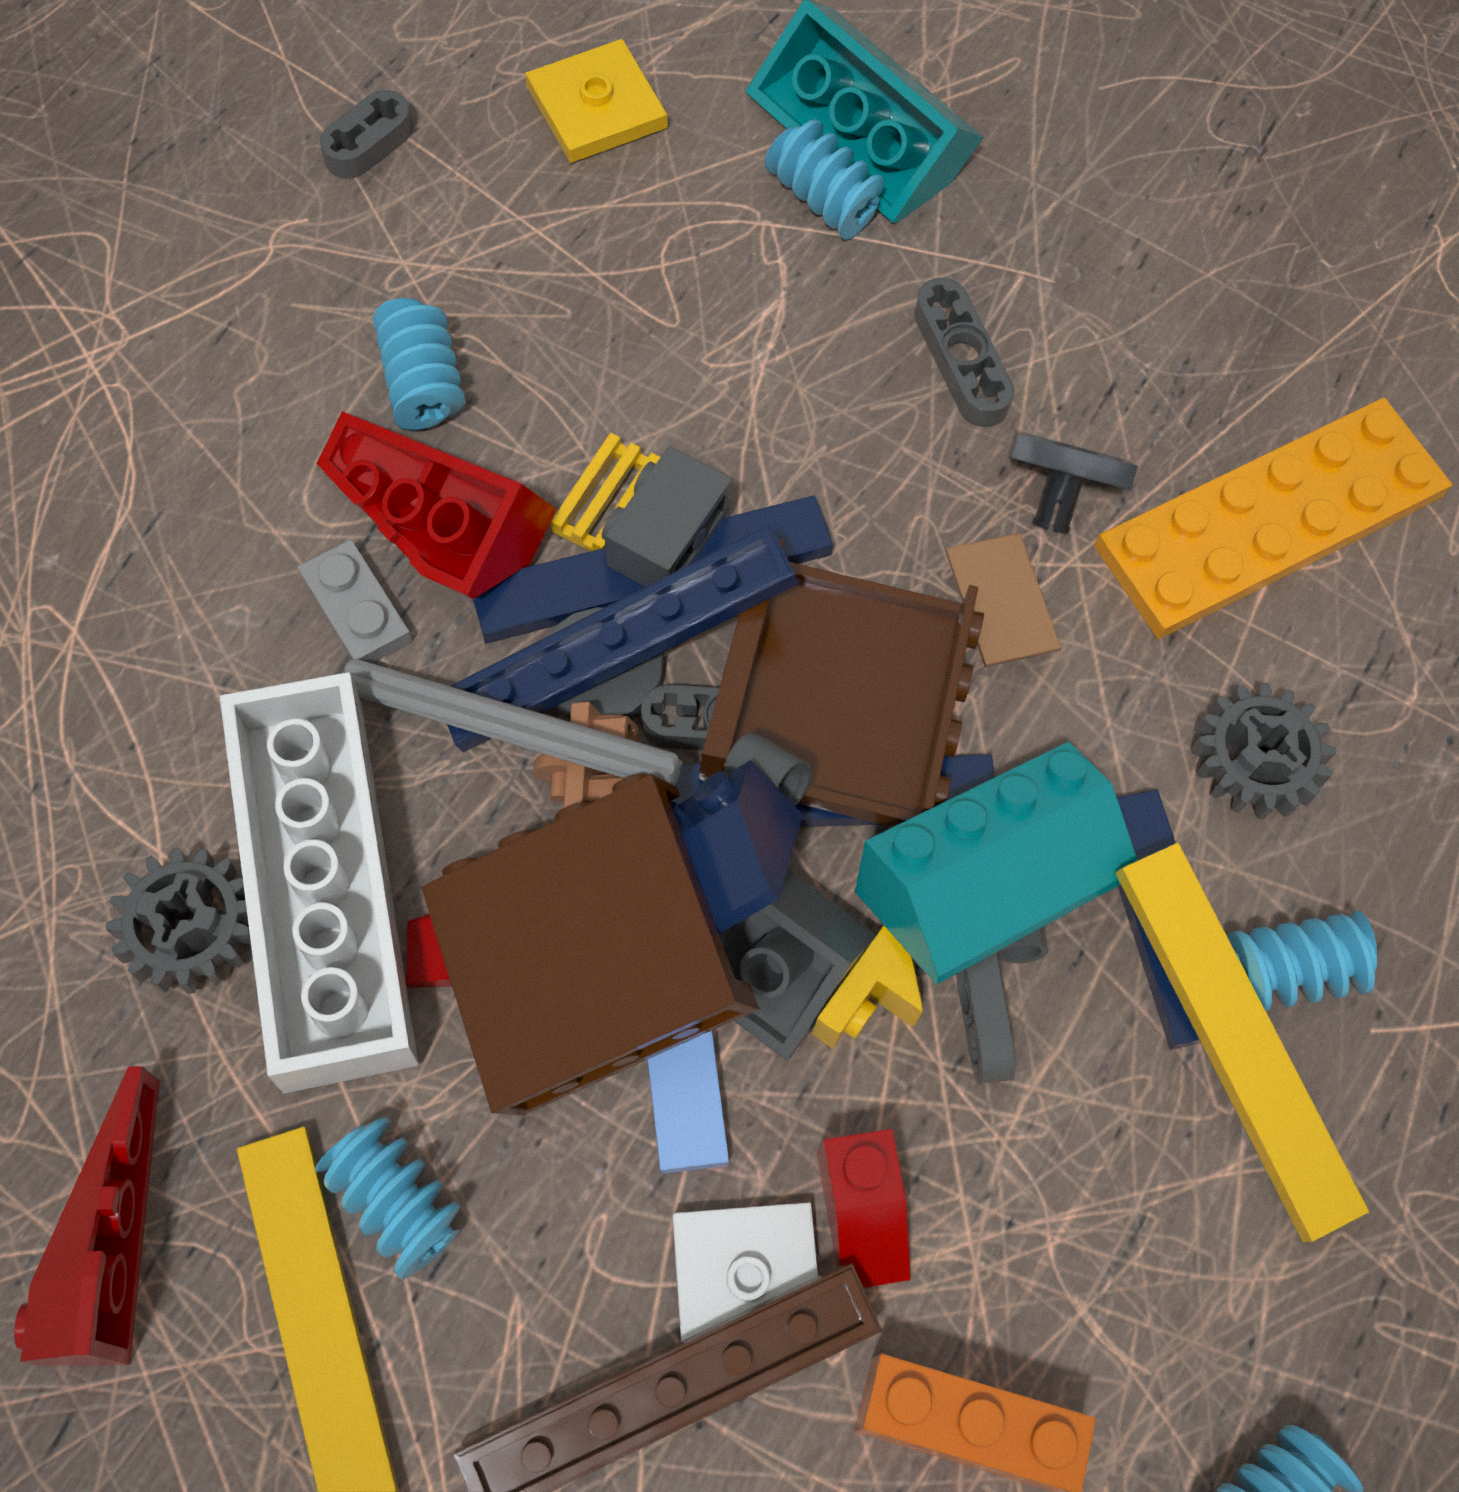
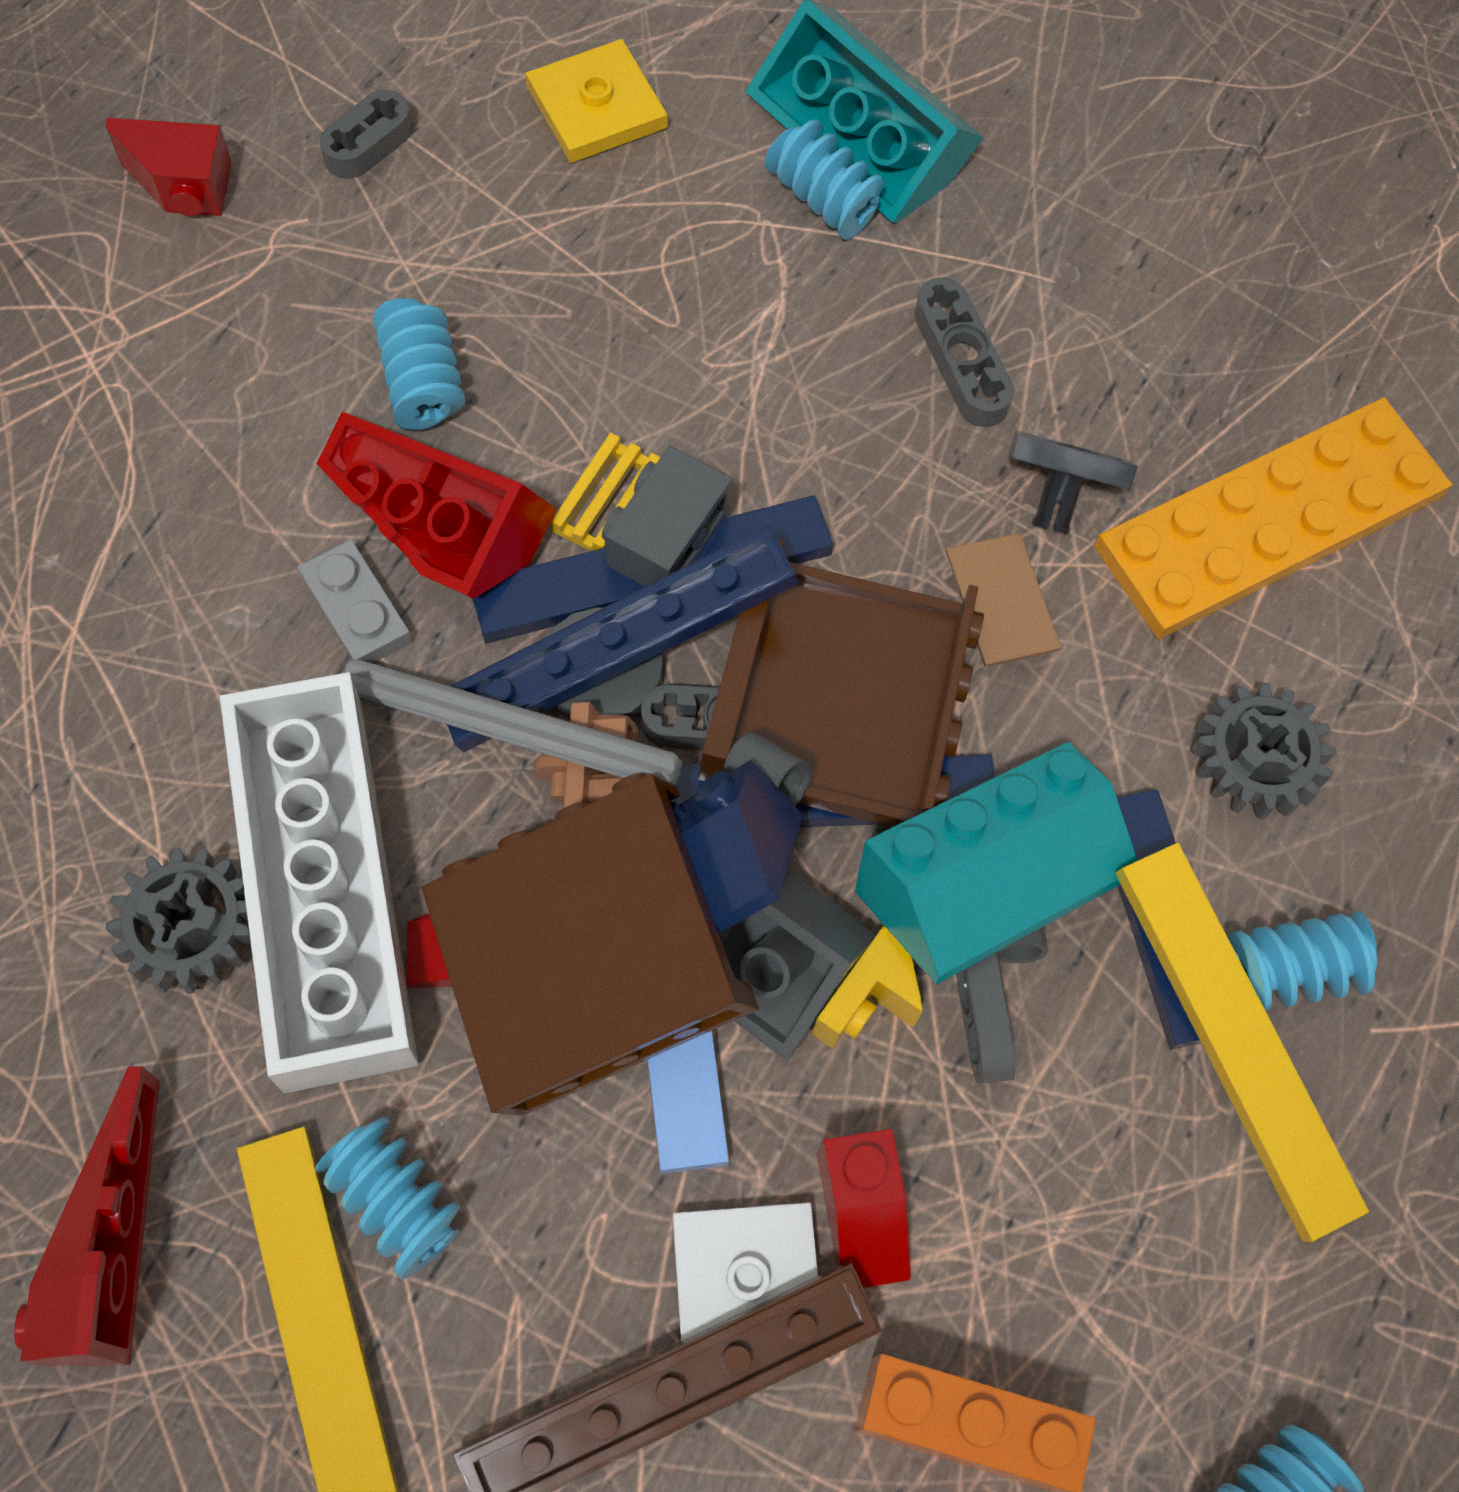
none -> red slope [105,117,232,216]

